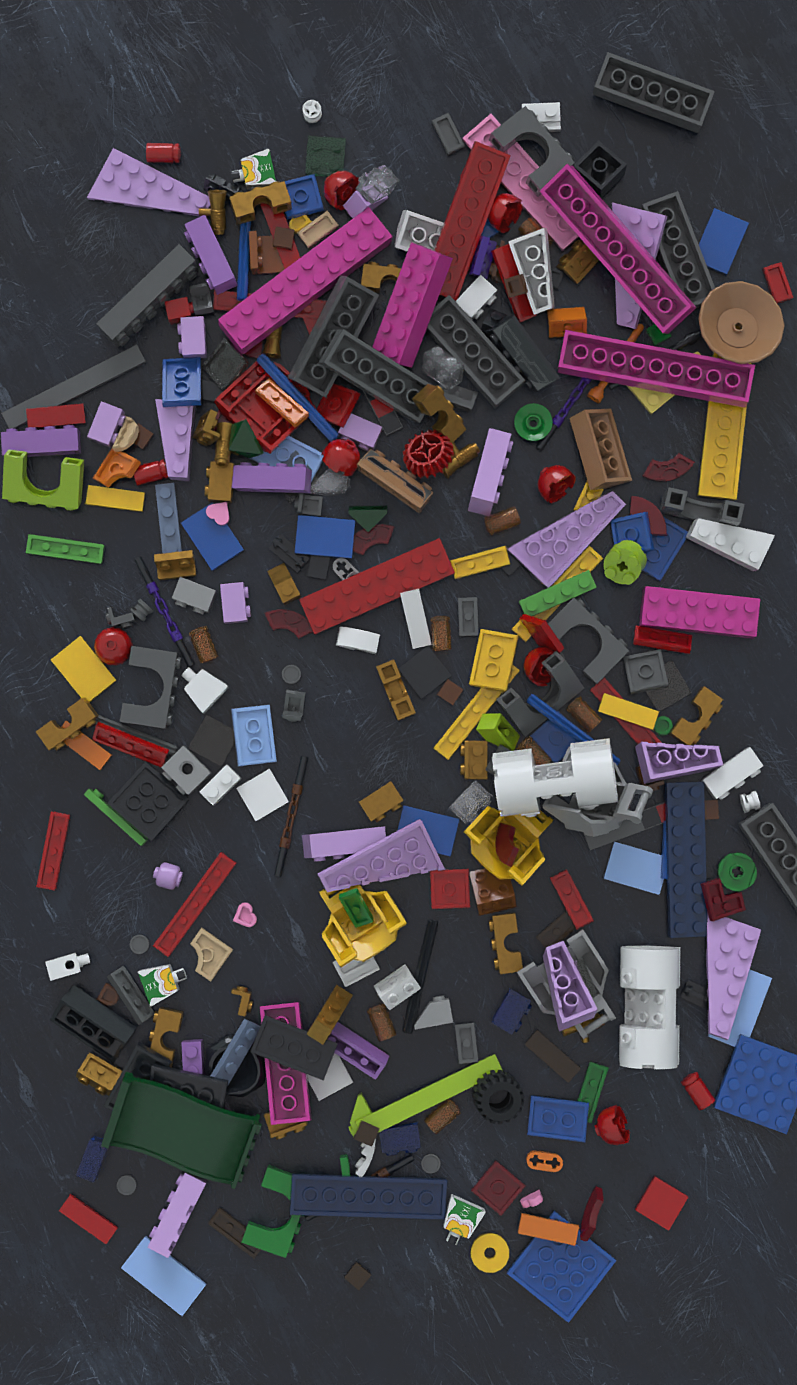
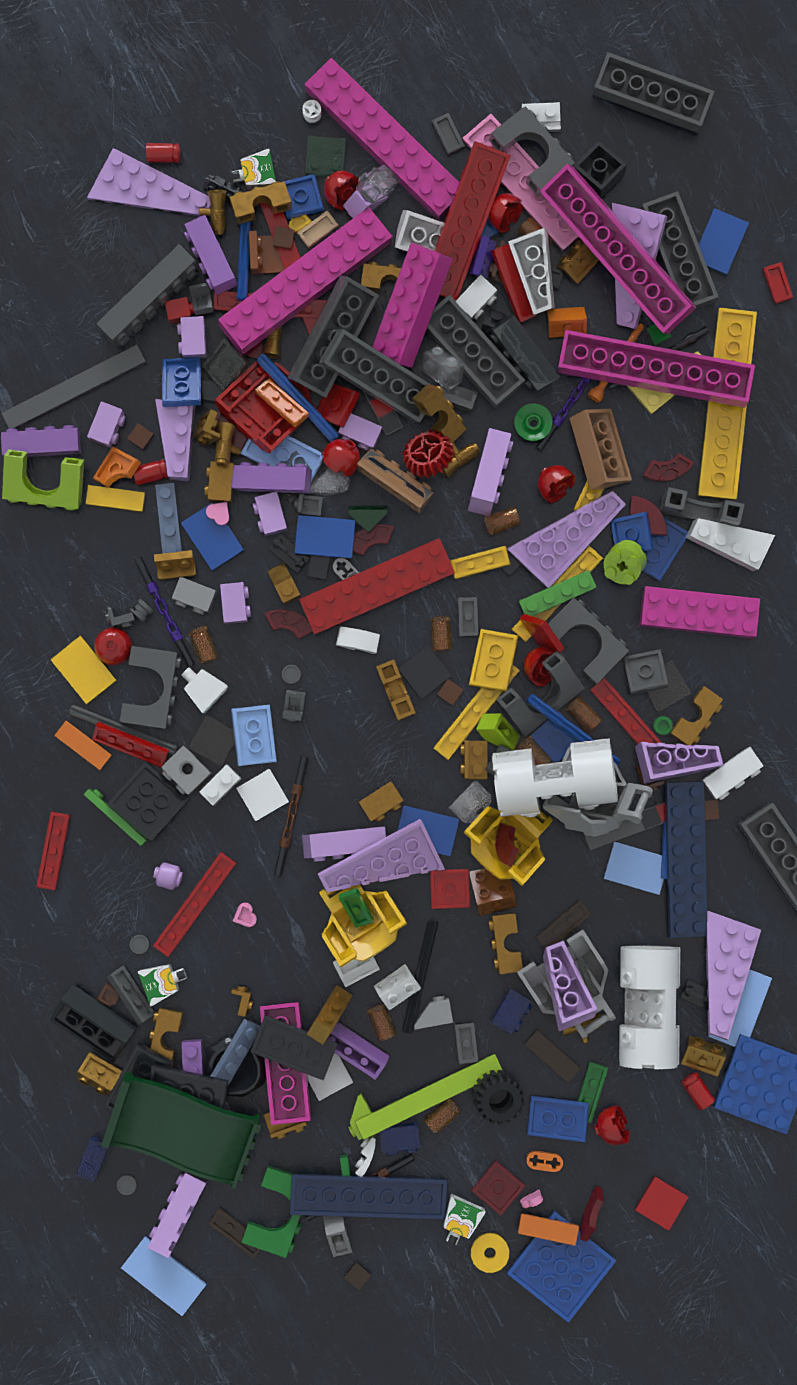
red tile [26,403,86,428] -> none
bright green plate [26,534,105,564] -> none
pearl gold arch [36,697,99,751] -> none
white torso [45,953,91,981] -> none
red tile [59,1194,118,1244] -> none
tan tile [112,416,139,452] -> none
tan tile [190,928,233,982] -> none
dark green slope [229,419,264,458] -> none
dark brown tile [353,1120,380,1147] -> none
white tile [400,589,432,649] -> none
dark grey piece [421,1153,441,1174] -> none
reddish brown tile [504,274,528,298] -> none
red tile [550,869,594,930] -> none
yellow tile [598,693,659,730] -> none
red tile [633,625,692,654] -> none
medium nougat dish [698,281,785,364] -> none
dark red tile [701,878,746,921] -> none
green plate [717,853,757,891] -> none
white wheel [740,791,760,813] -> none
none -> lavender brick [253,491,288,536]
none -> dark pink brick [305,58,459,221]
none -> light grey slope [323,1216,352,1257]
none -> pearl gold bracket [681,1036,726,1077]

